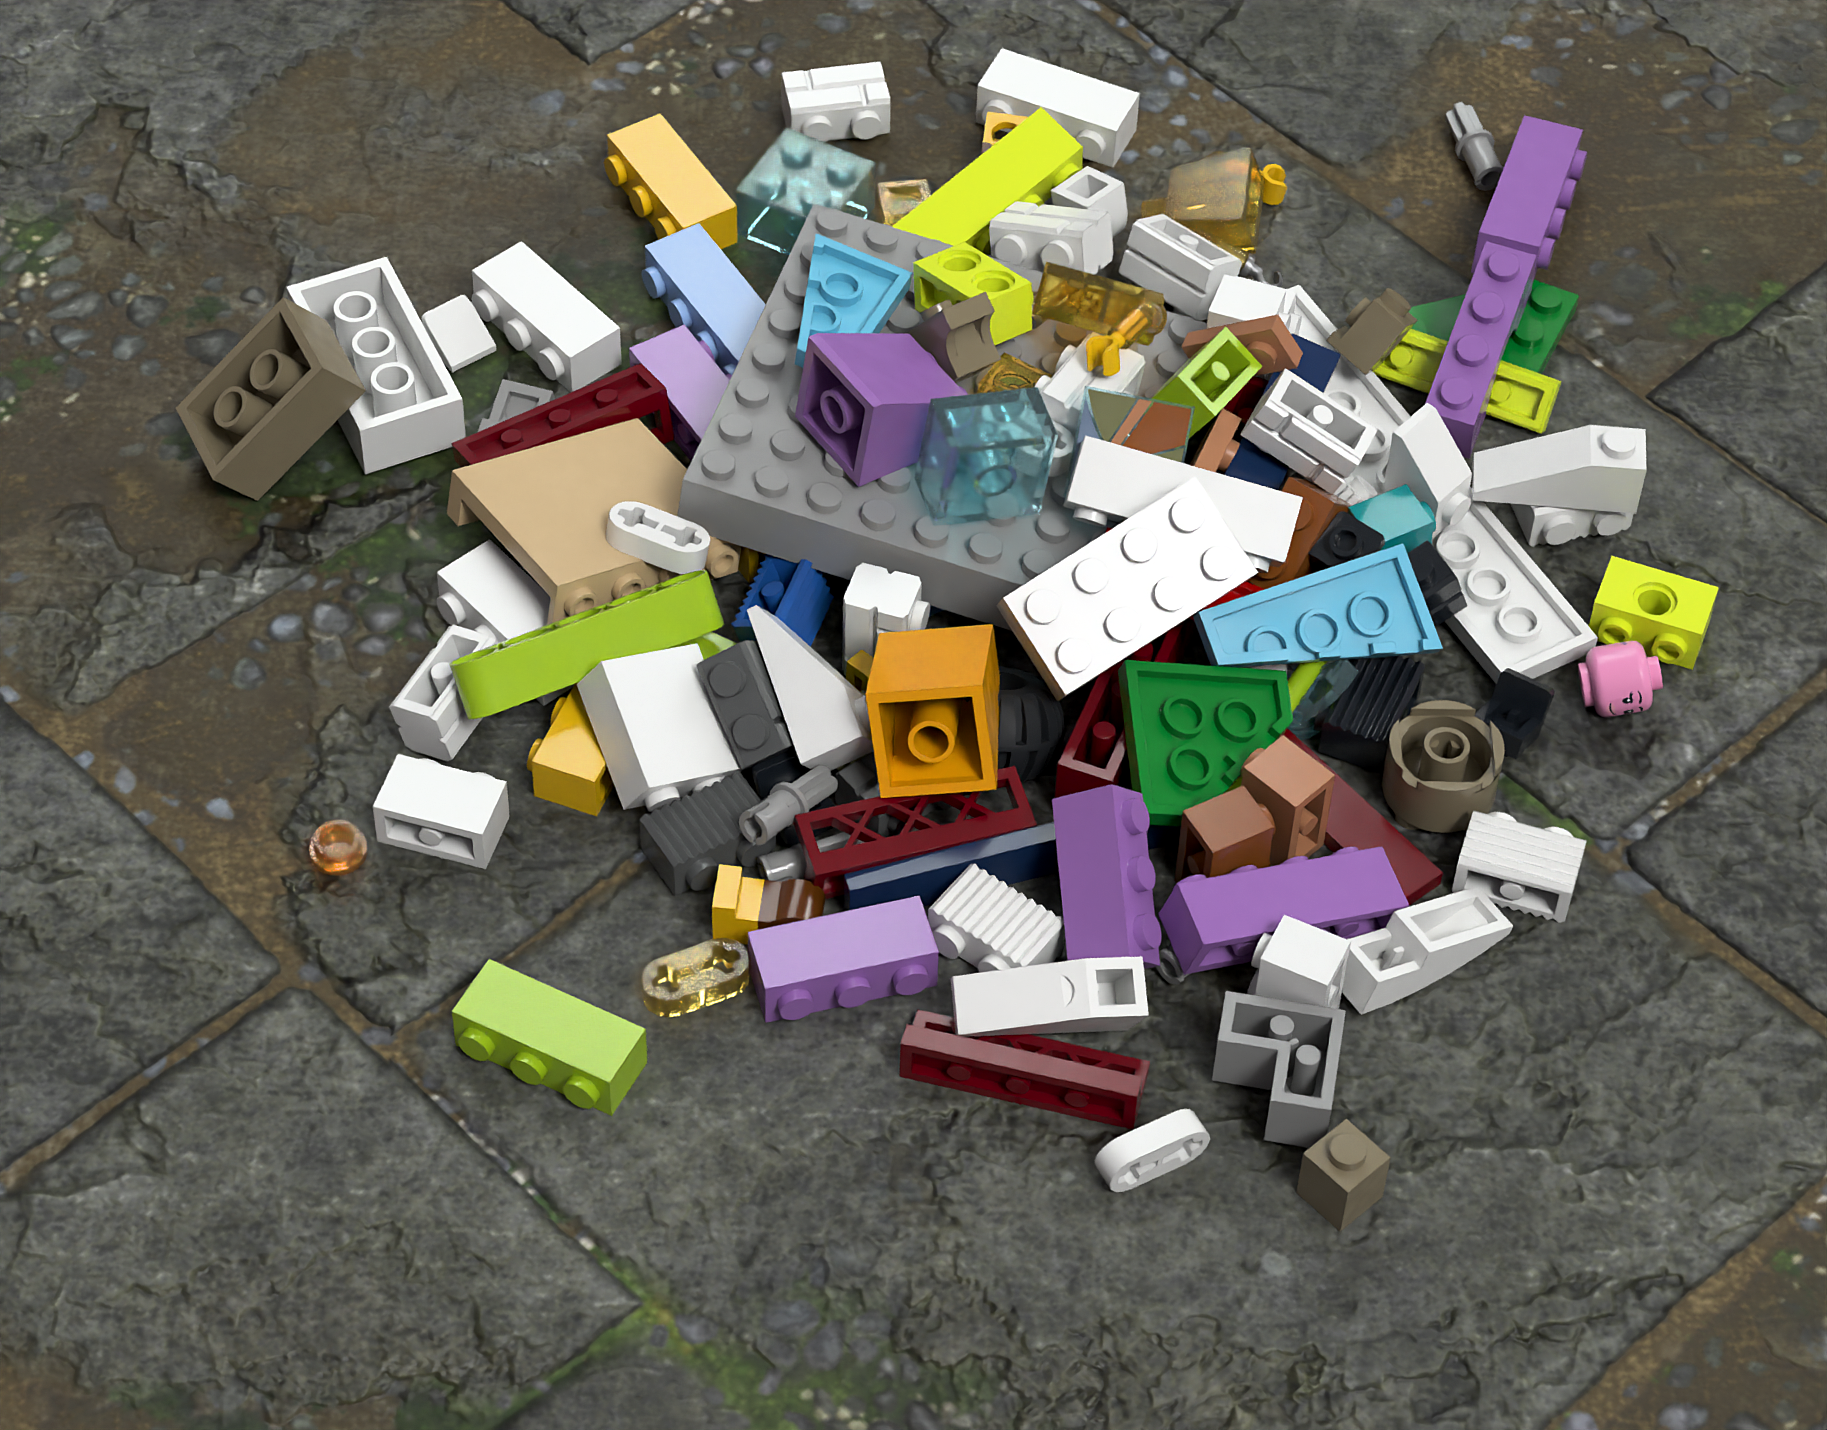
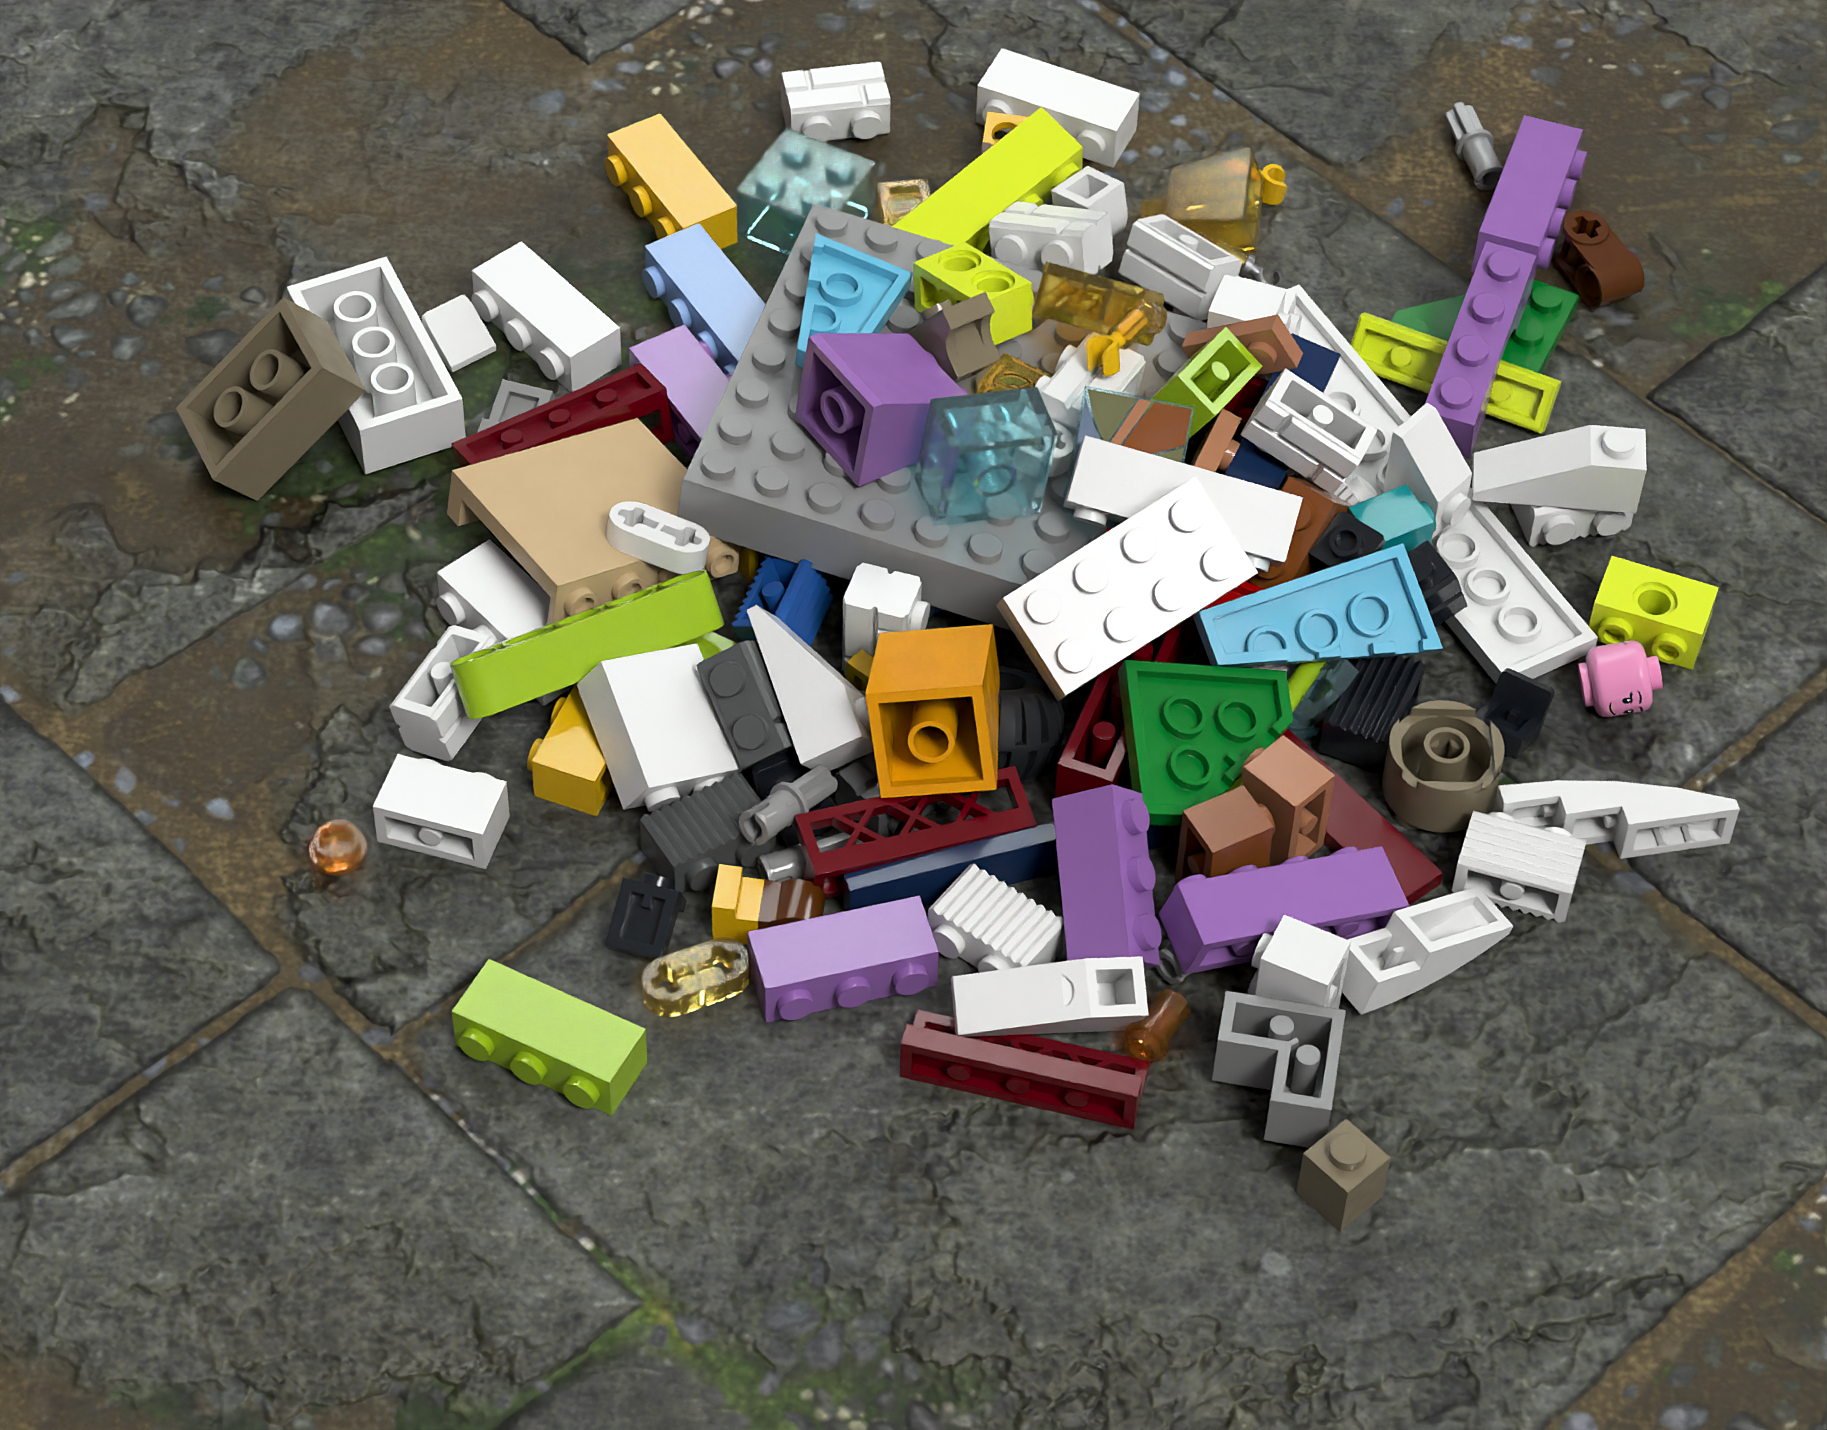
white beam [1095,1109,1210,1192] -> none
dark tan brick [1326,288,1418,375] -> none
none -> black bracket [605,873,687,963]
none -> clear orange pin [1124,989,1191,1064]
none -> white slope [1492,780,1740,859]
none -> reddish brown piece [1554,210,1645,309]

